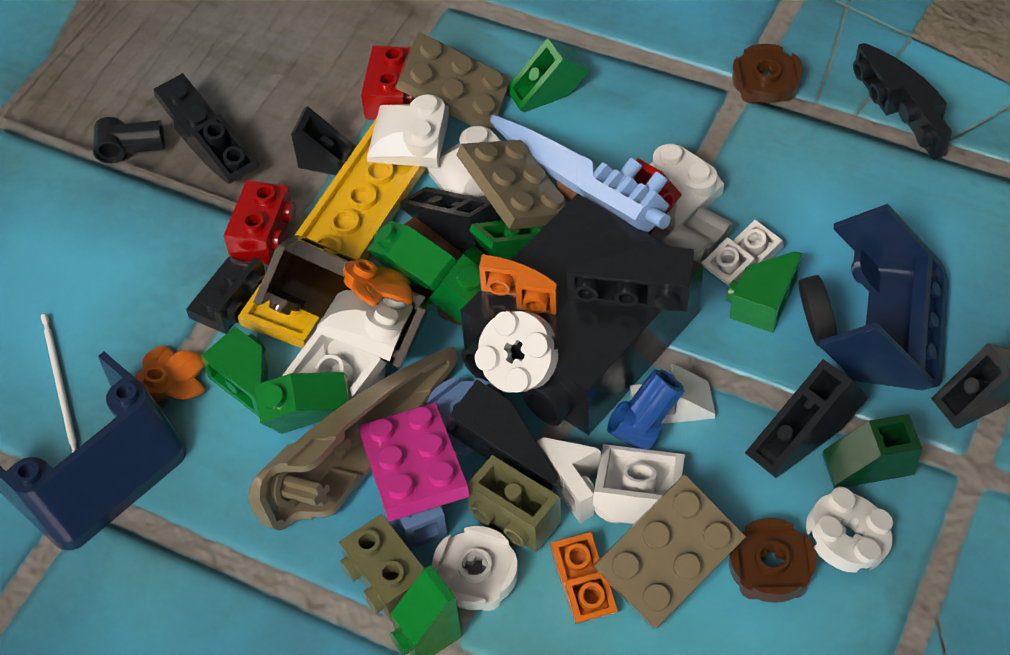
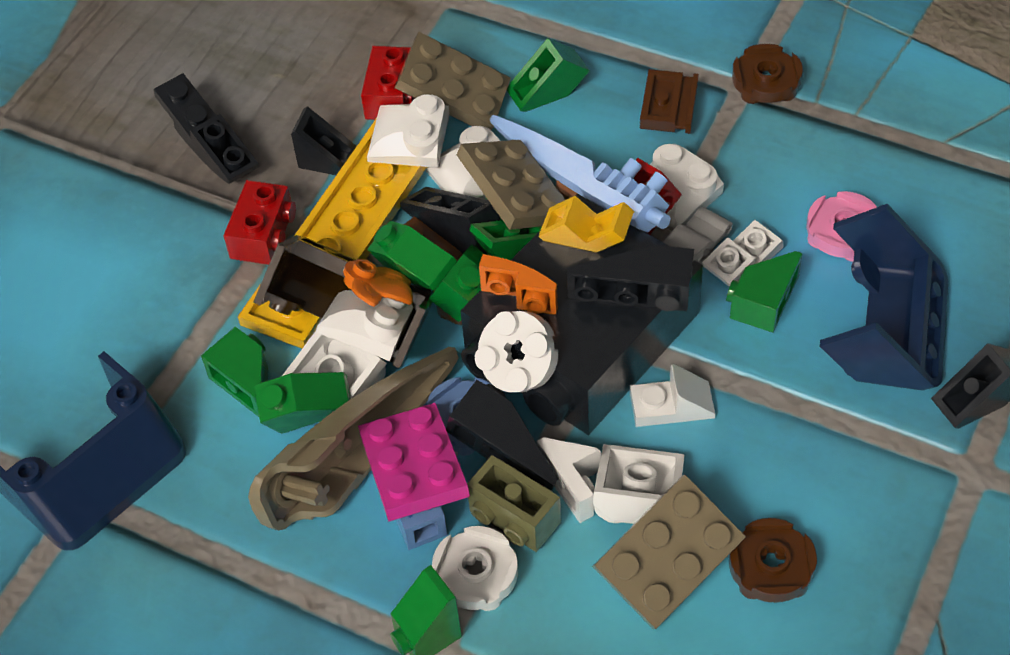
white piece [41,314,77,453] -> none
black piece [93,117,165,164] -> none
orange plate [135,345,205,402] -> none
black bracket [186,257,266,334] -> none
olive brick [339,514,424,623] -> none
orange slope [550,532,618,624] -> none
blue piece [607,369,685,450] -> none
black slope [745,359,868,478] -> none
black tyre [799,275,837,346] -> none
white plate [806,487,893,573] -> none
dark green slope [822,414,922,489] -> none
black slope [853,43,952,160] -> none
none -> yellow slope [538,196,634,252]
none -> reddish brown plate [640,69,699,134]
none -> bright pink plate [806,191,877,262]

